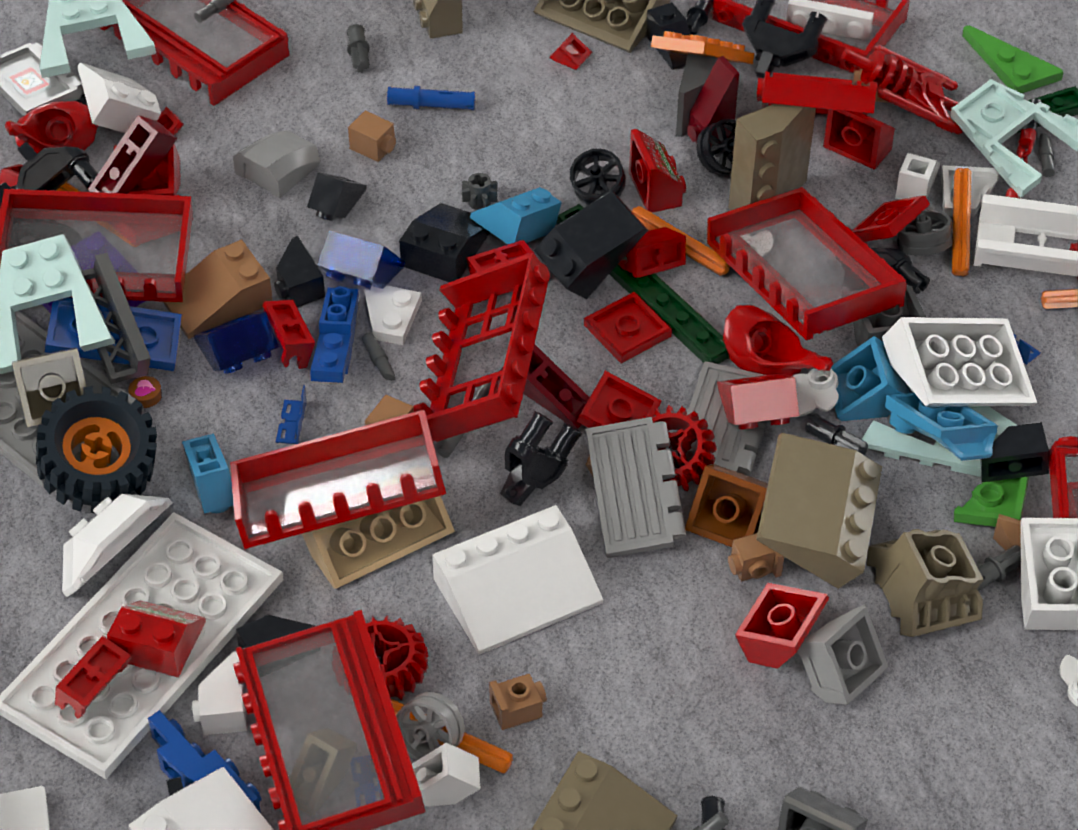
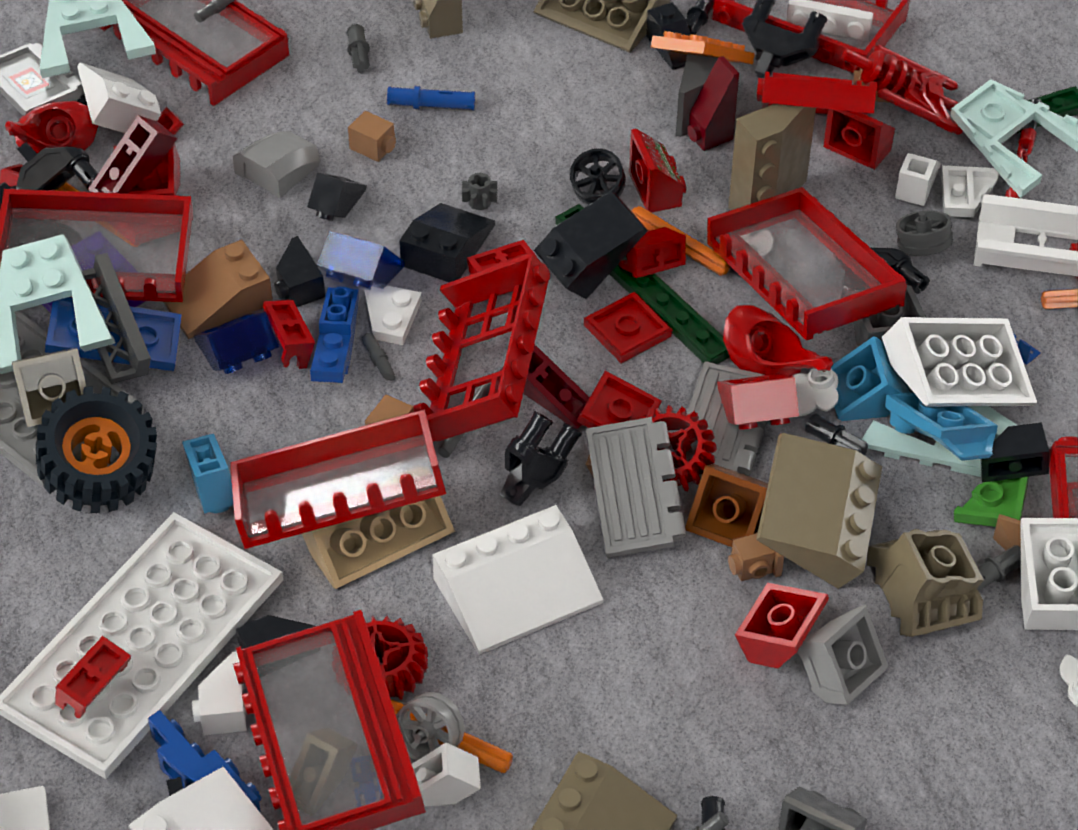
white wedge [62,494,173,597] -> none
red slope [107,600,206,678] -> none
dark orange tile [128,376,162,408] -> none
blue piece [276,385,307,444] -> none
dark azure slope [470,187,562,244] -> none
medium nougat brick [489,673,547,730] -> none
red slope [550,33,592,70] -> none
black wheel [696,119,736,176] -> none
red tile [851,195,930,242] -> none
orange axle [952,168,972,277] -> none
bright green wing [962,25,1064,93] -> none
dark grey piece [1038,133,1055,177] -> none

